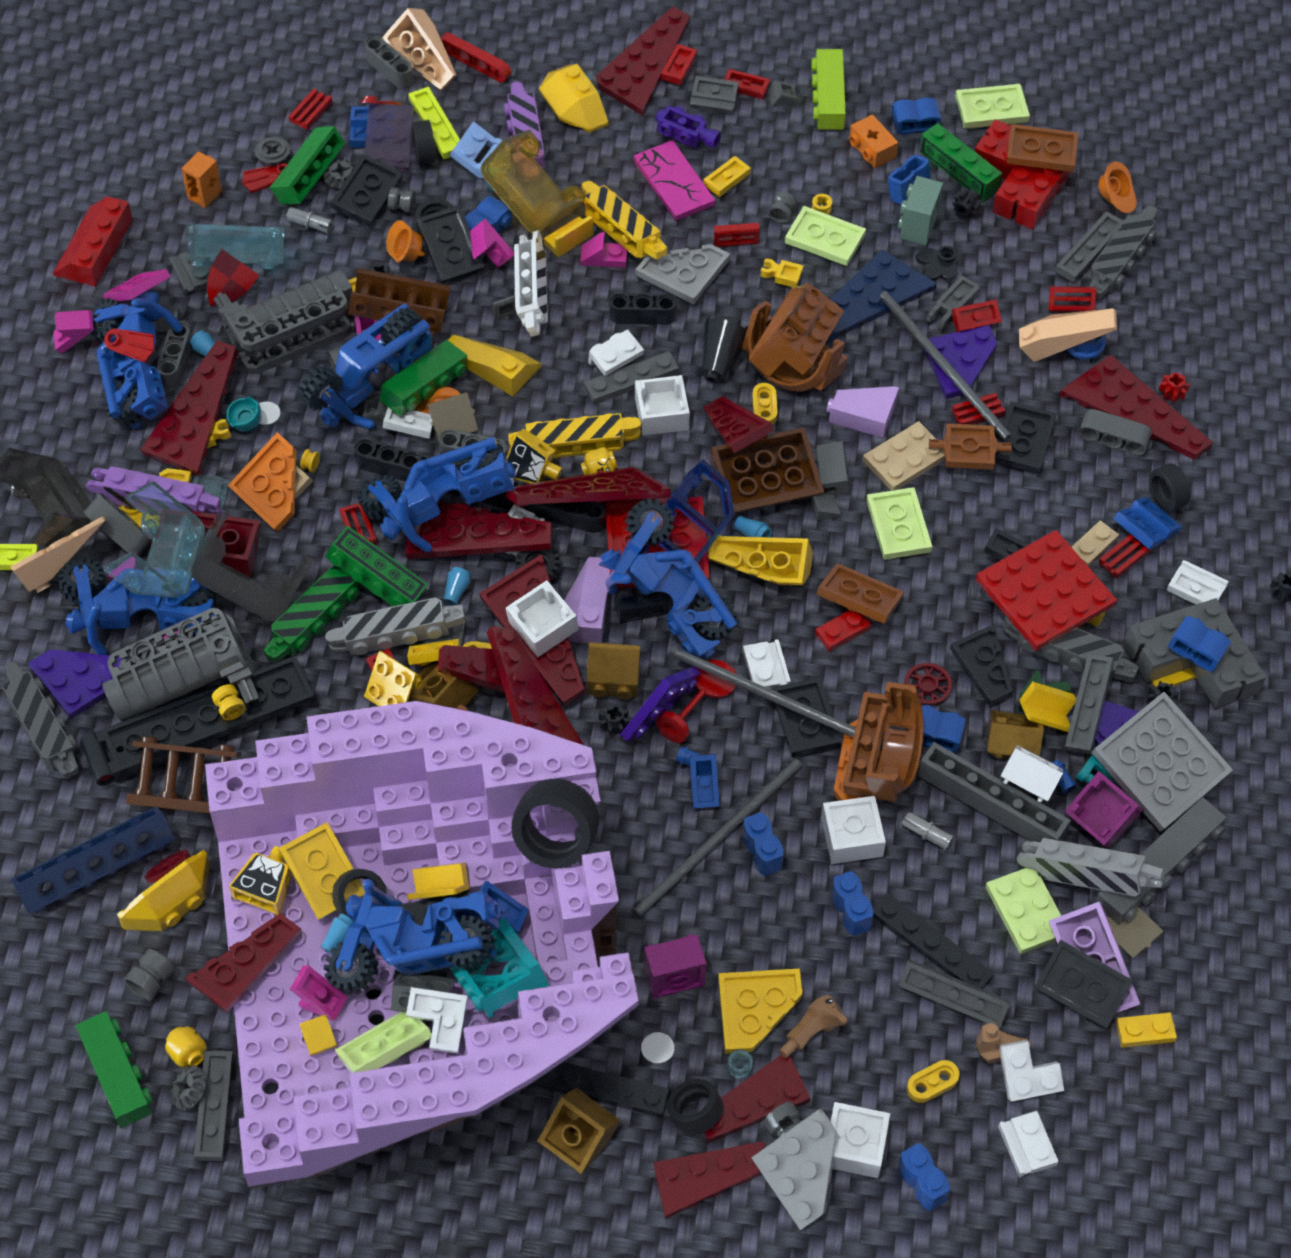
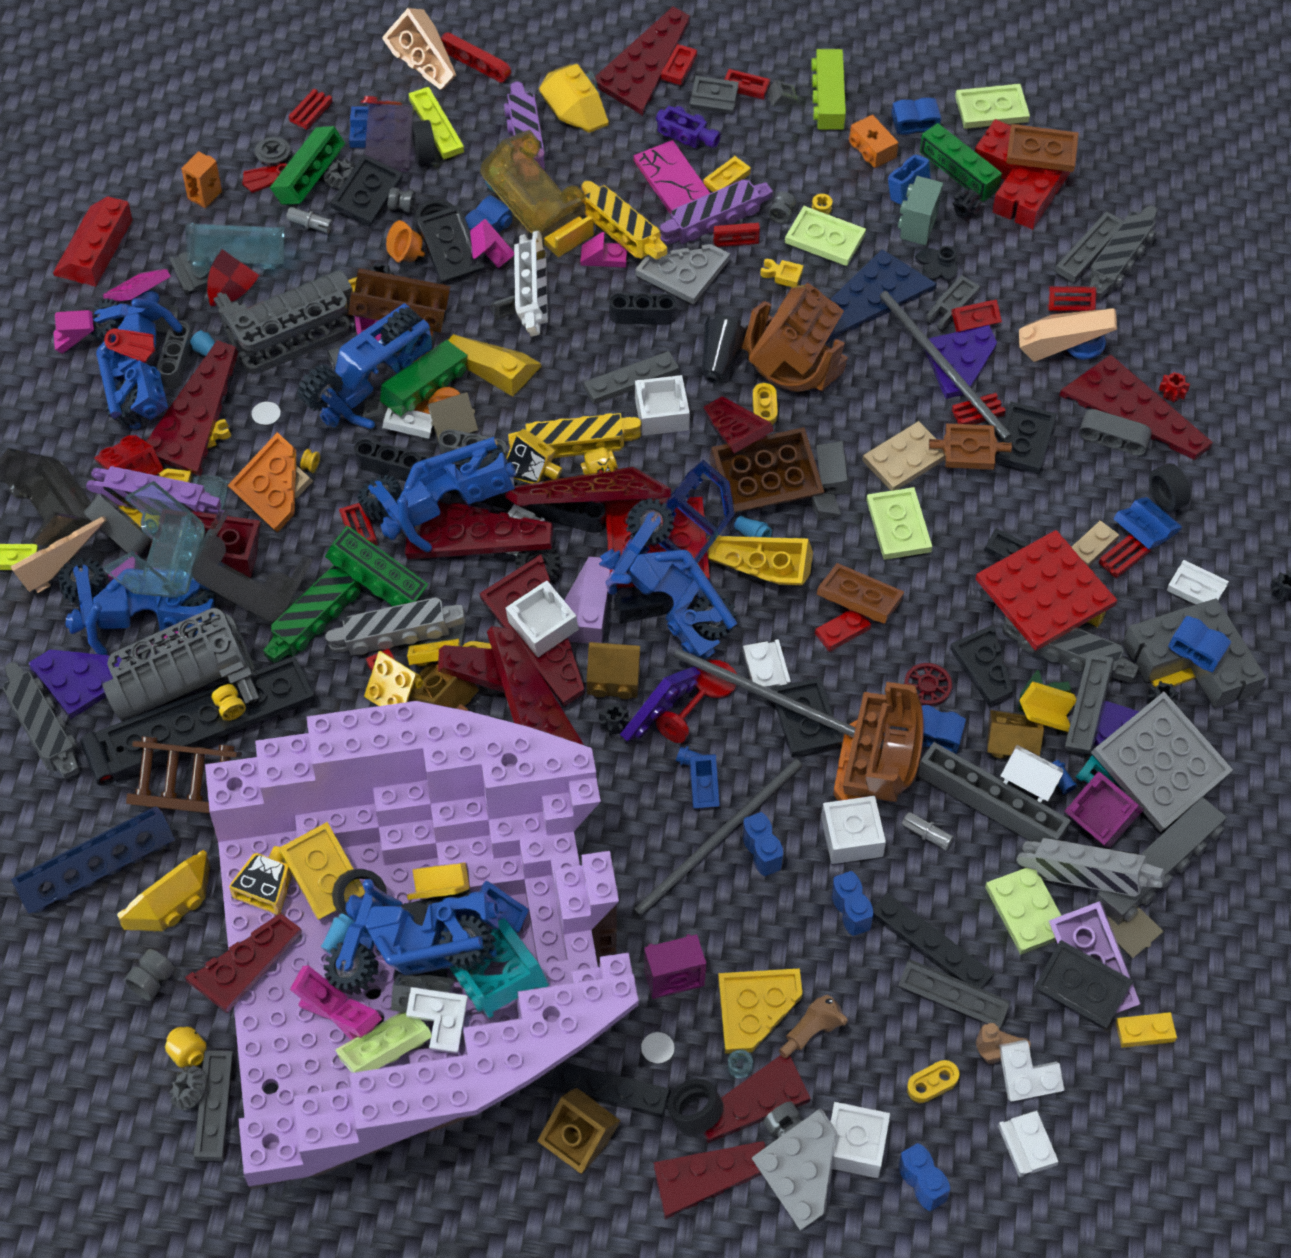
green brick [75,1011,153,1129] -> none
dark red wheel [145,849,191,883] -> none
teal hair [226,396,263,432] -> none
yellow slope [300,1015,337,1056] -> none
dark grey beam [364,36,413,89] -> none
dark azure cone [443,567,471,606] -> none
light blue plate [450,121,505,178] -> none
black tyre [511,778,599,869] -> none
white bracket [588,330,644,376] -> none
lavender slope [826,386,899,438] -> none
orange piece [1098,161,1137,214] -> none
none -> red bracket [94,435,164,475]
none -> dark pink slope [329,998,382,1040]
none -> medium lavender hinge [660,180,773,245]

